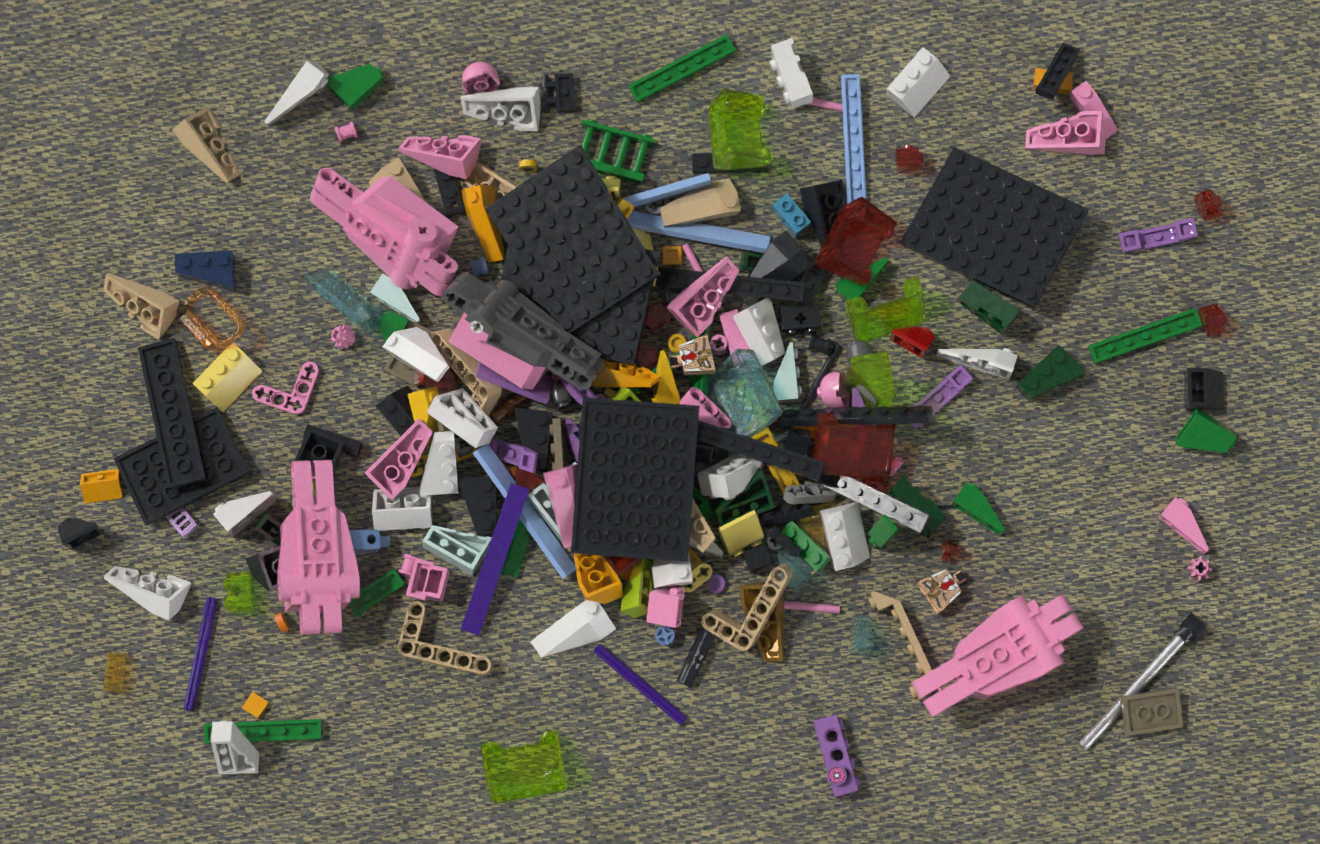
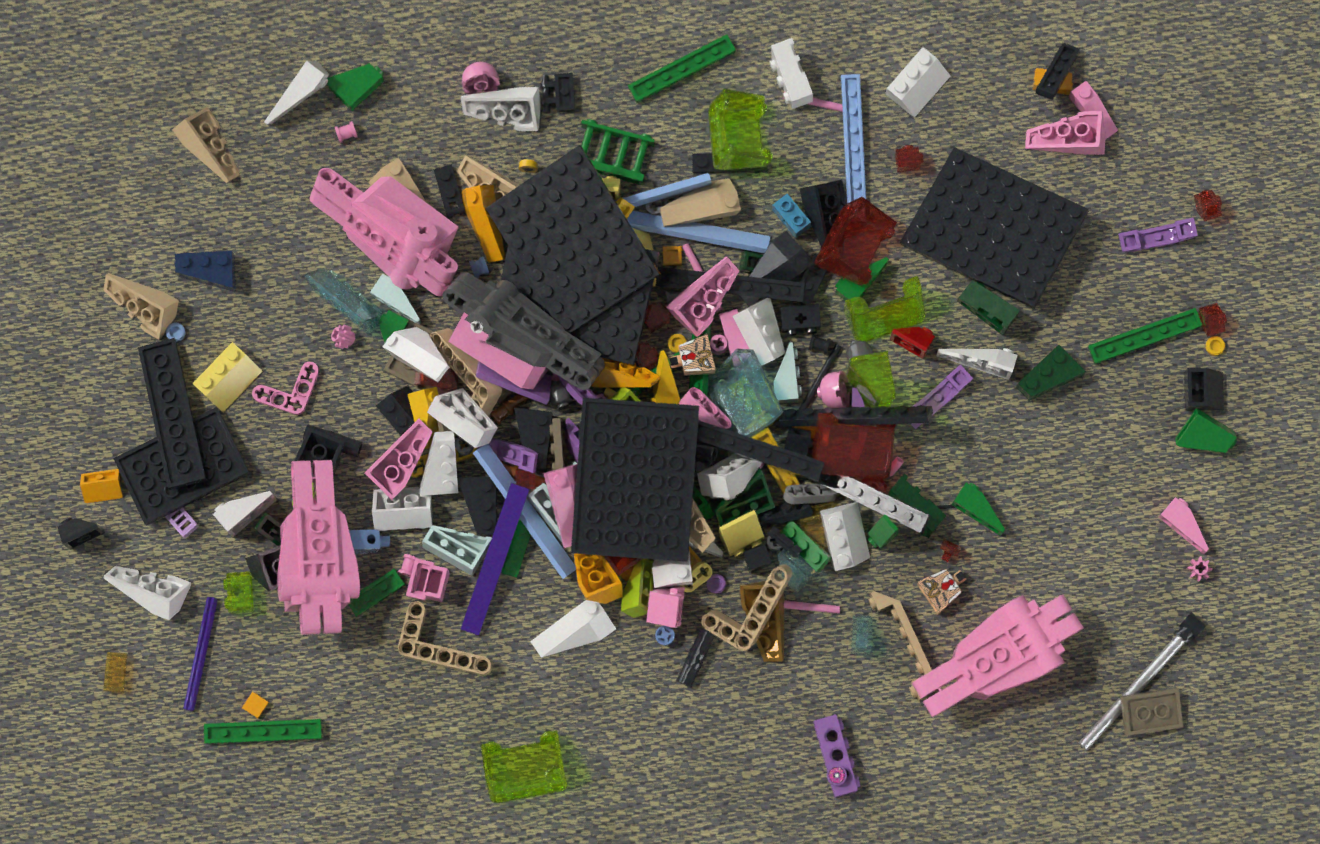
clear orange bar [180,287,245,350] -> none
white wedge [211,721,259,774] -> none
orange tile [275,612,290,633] -> none
bright pink wedge [398,135,481,179] -> none
dark purple axle [594,644,687,725] -> none
none -> light blue tile [166,323,186,342]
none -> yellow tile [1205,336,1225,356]

